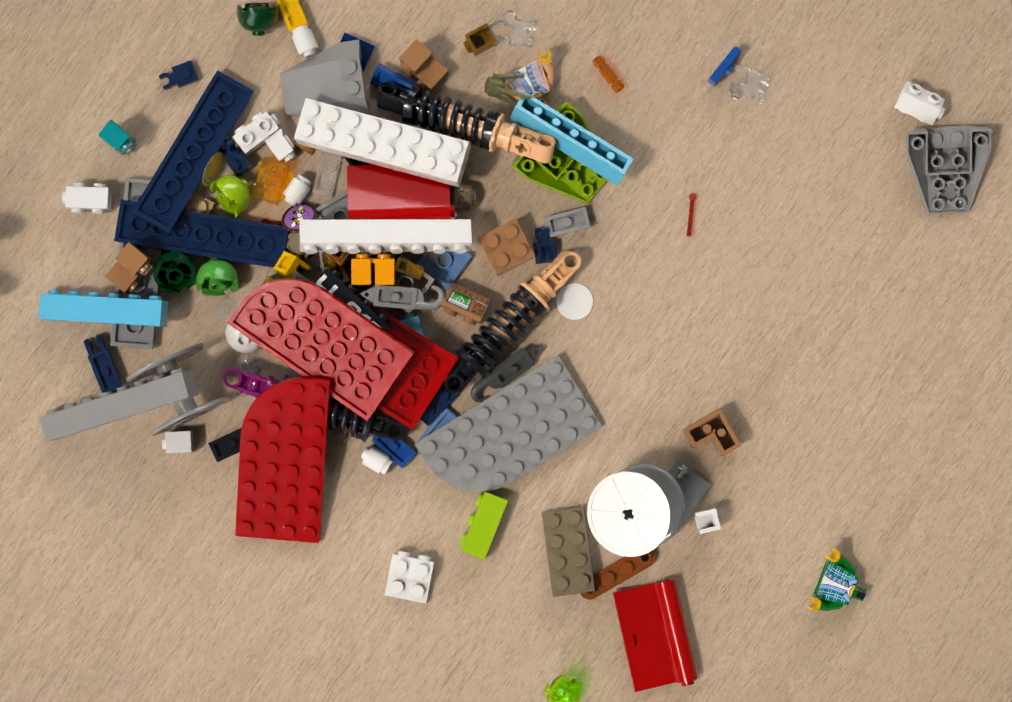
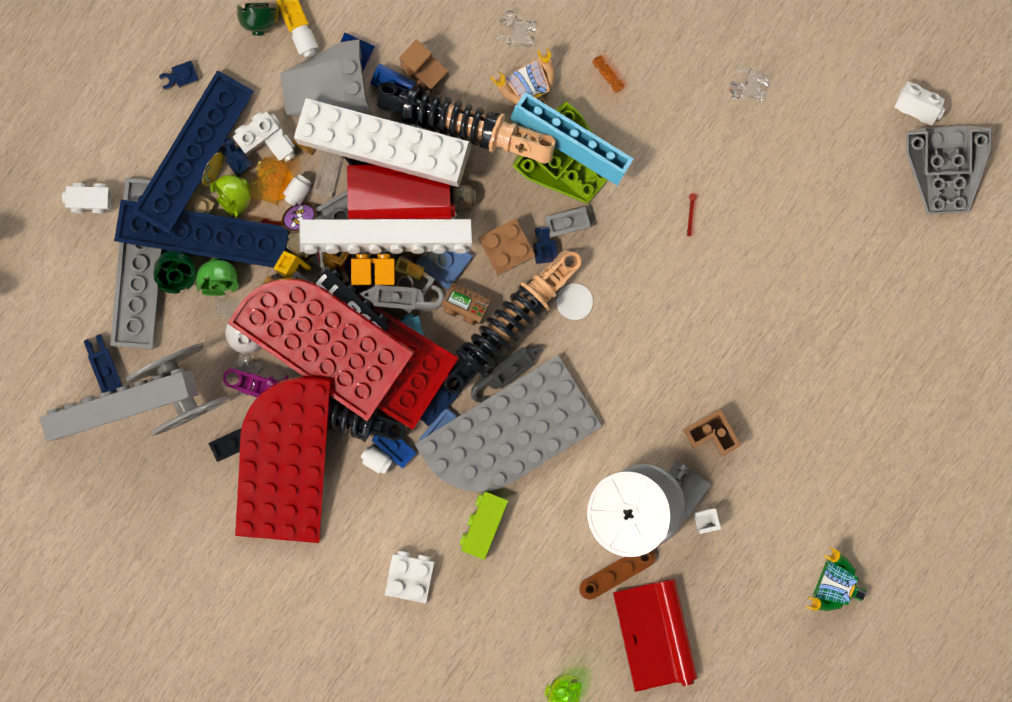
medium azure brick [39,290,169,327] -> none
teal brick [98,119,136,155] -> none
medium nougat brick [105,242,154,294] -> none
white brick [162,431,194,453] -> none
pearl gold window [463,23,497,56] -> none
olive plant [484,73,532,106] -> none
dark tan plate [542,507,595,597] -> none
blue plate [708,47,741,87] -> none

